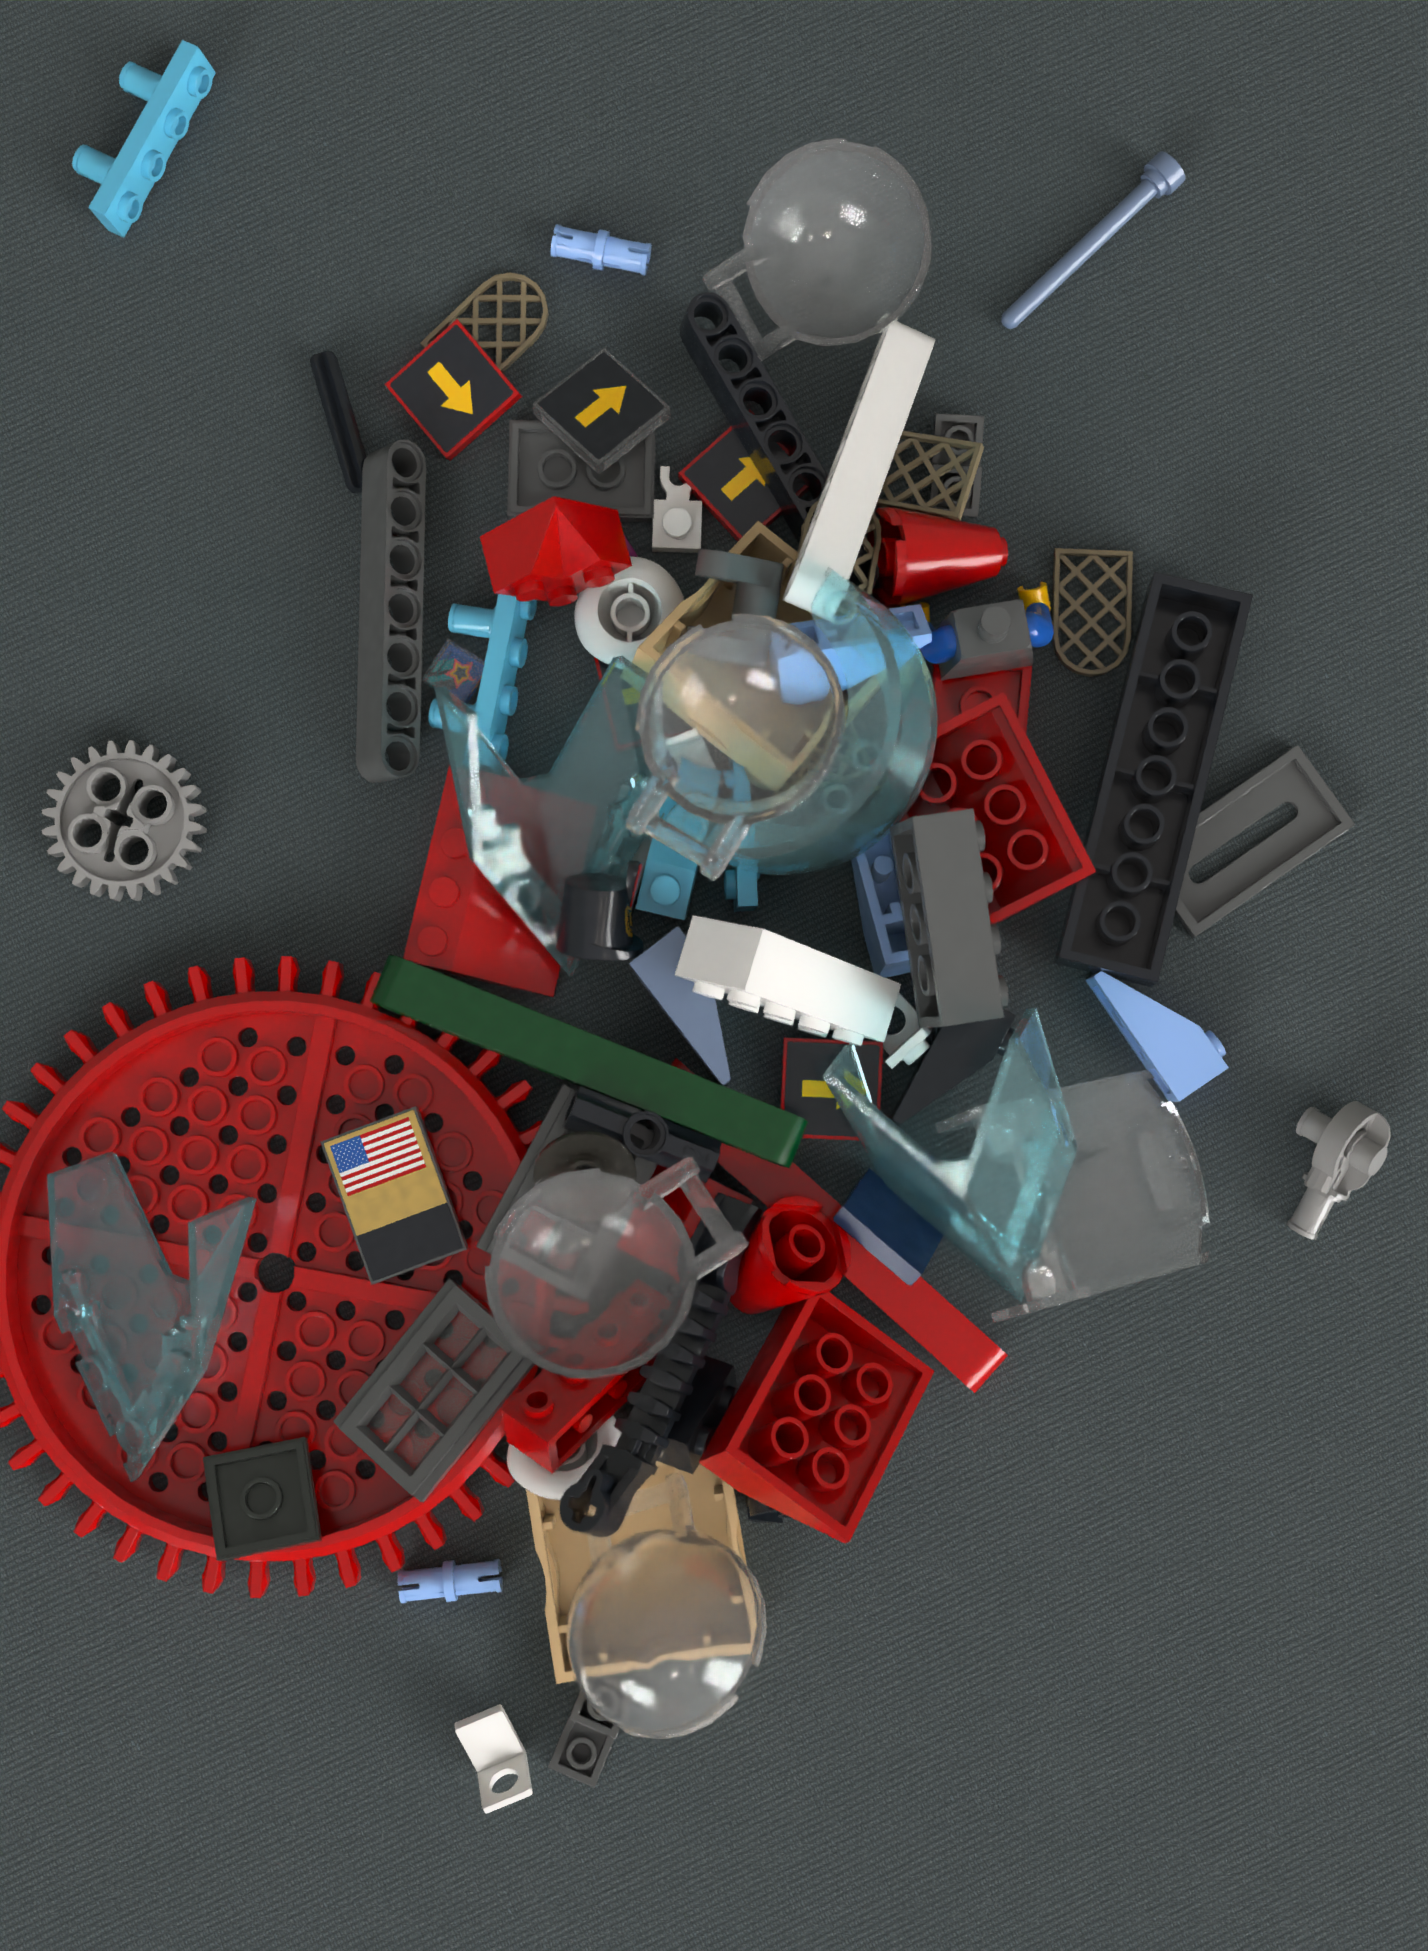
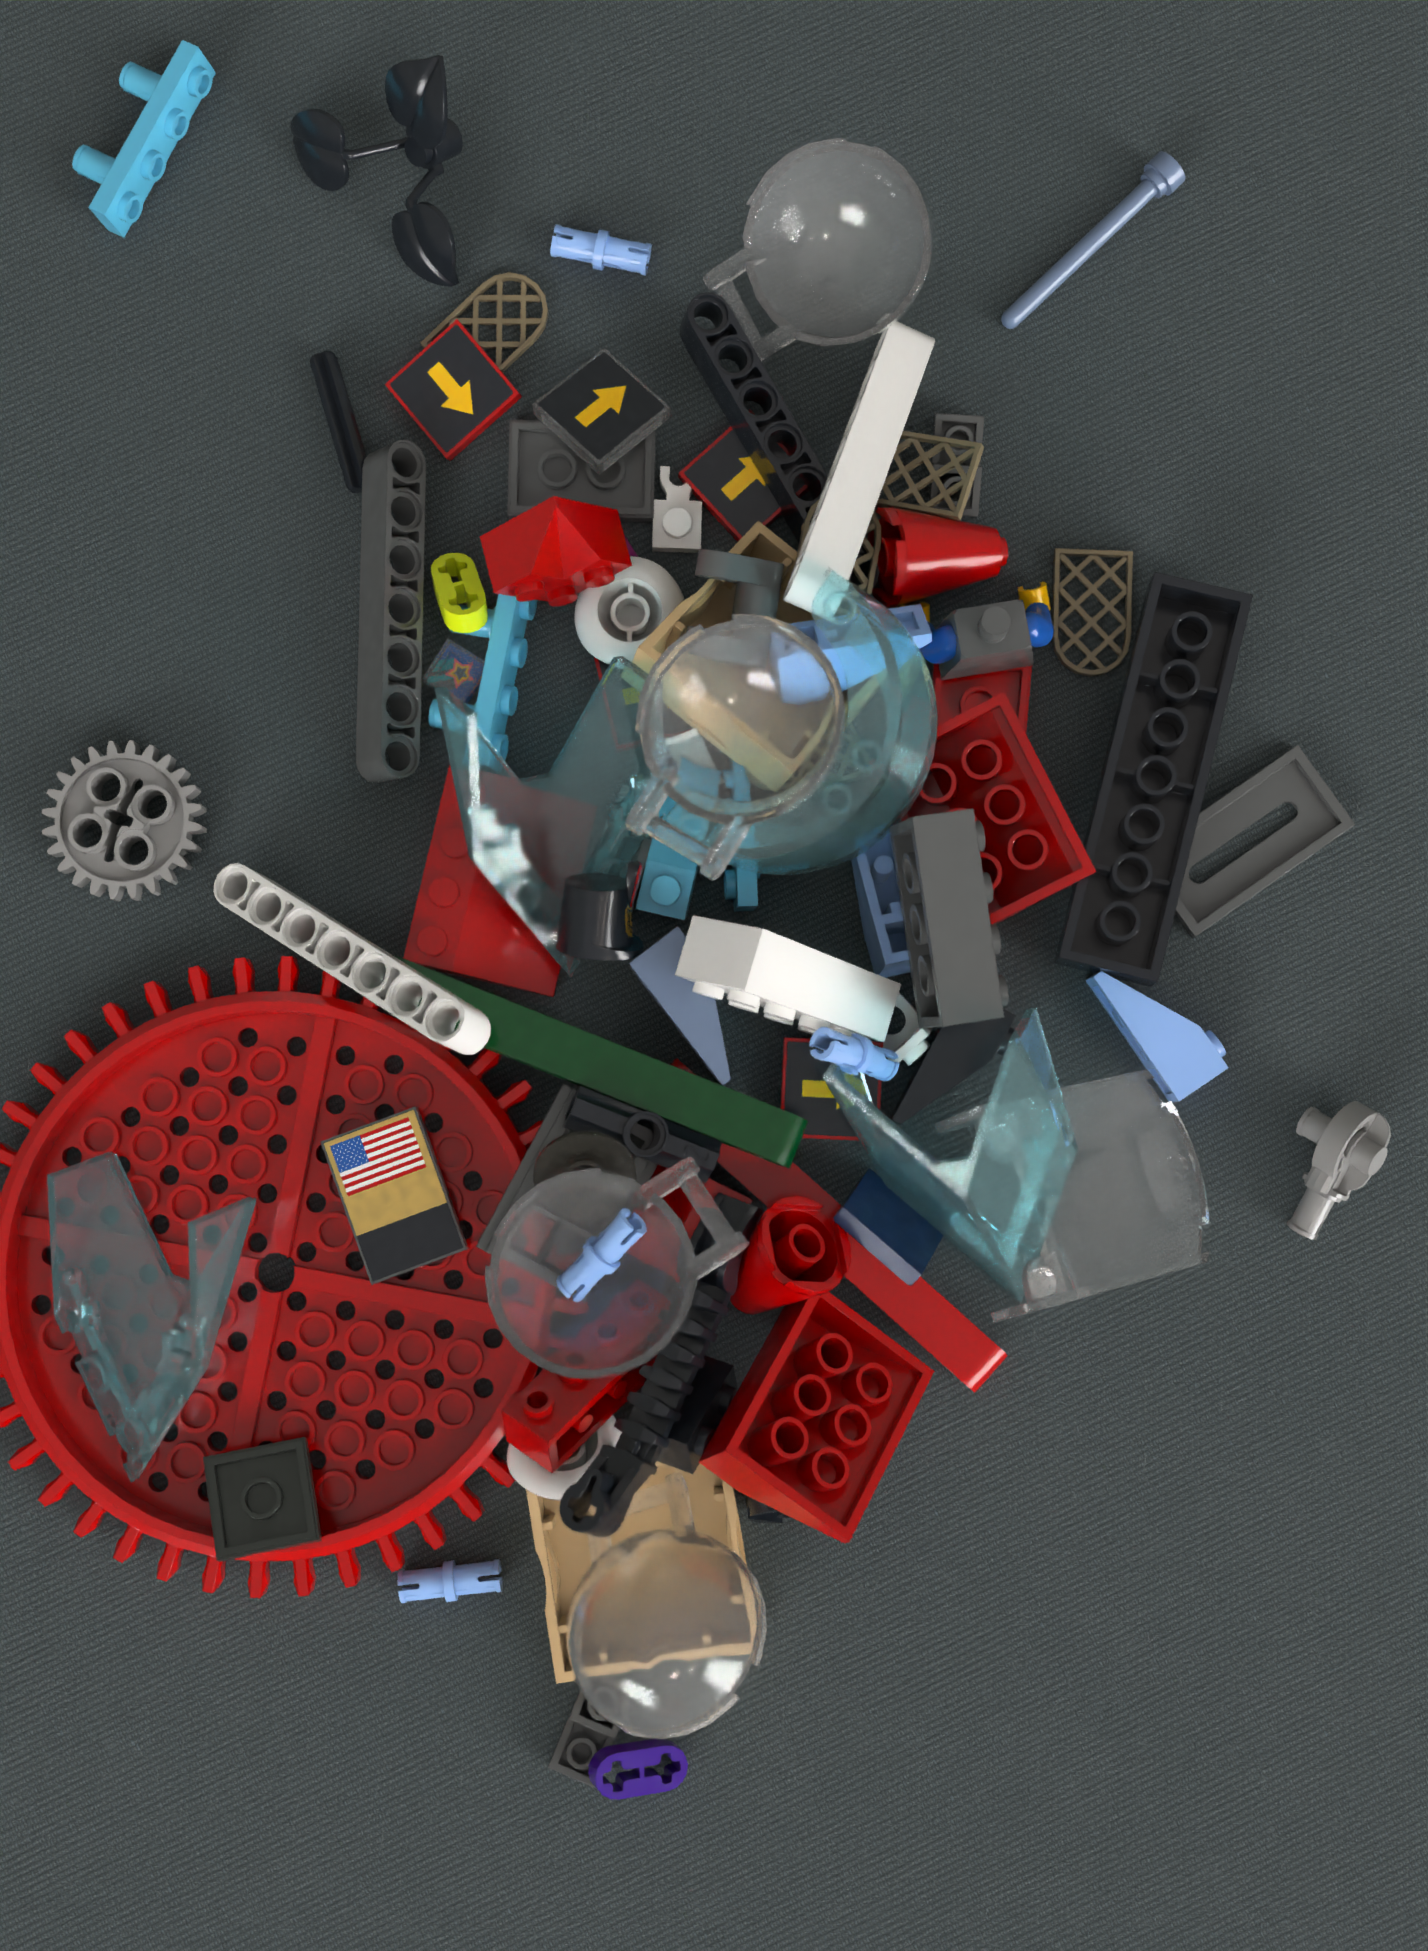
dark grey piece [333,1279,541,1502] -> none
white bracket [454,1704,533,1814] -> none
none -> white beam [213,863,491,1055]
none -> black plant [290,55,463,287]
none -> neon yellow beam [431,553,488,633]
none -> light blue pin [556,1208,647,1302]
none -> dark purple beam [588,1738,688,1800]
none -> light blue pin [809,1027,899,1081]

